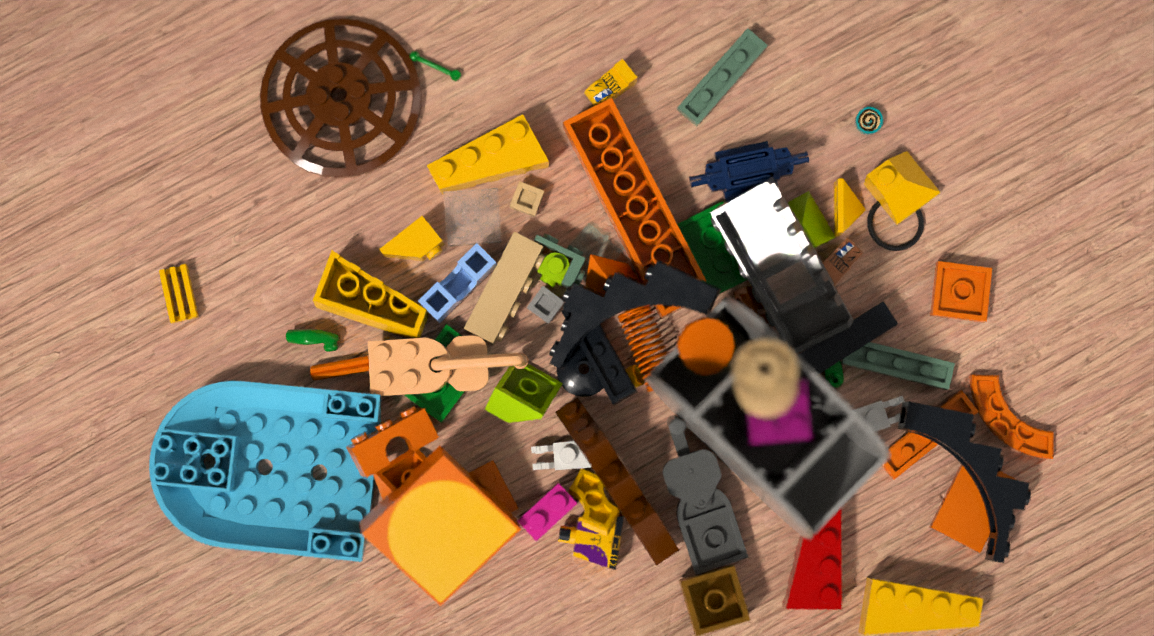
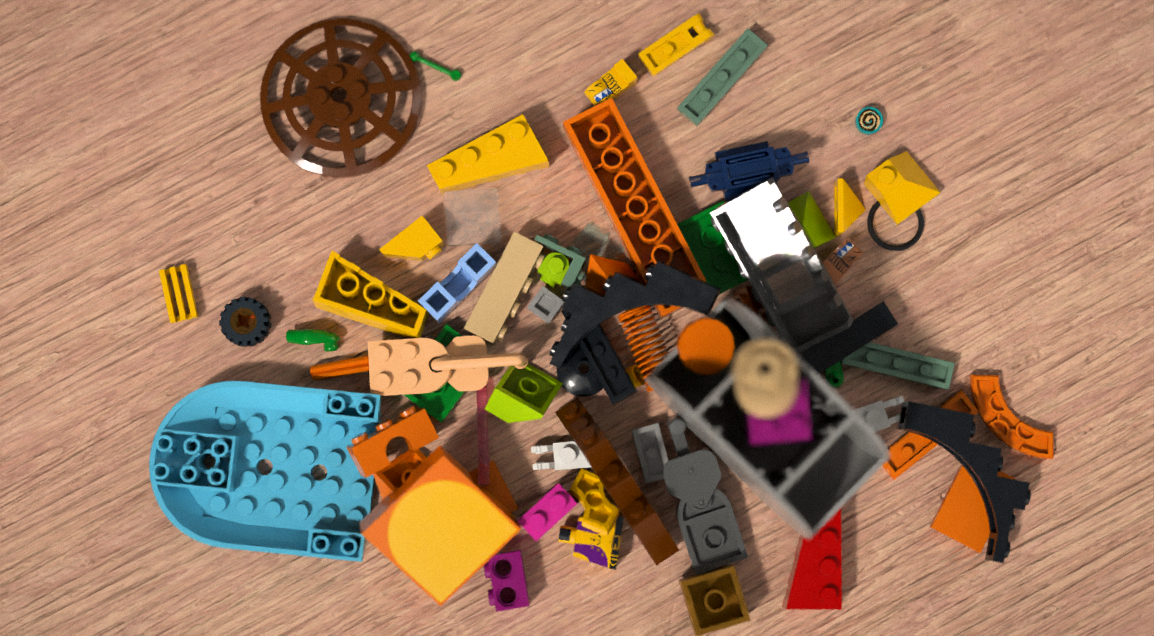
tan plate [510,181,545,217] -> none
yellow wedge [858,577,983,635] -> none
orange plate [930,261,992,323] -> none
none -> black wheel [219,297,272,347]
none -> clear pink bar [477,385,490,486]
none -> magenta brick [484,550,530,612]
none -> light grey plate [631,423,668,483]
none -> yellow plate [638,13,715,78]

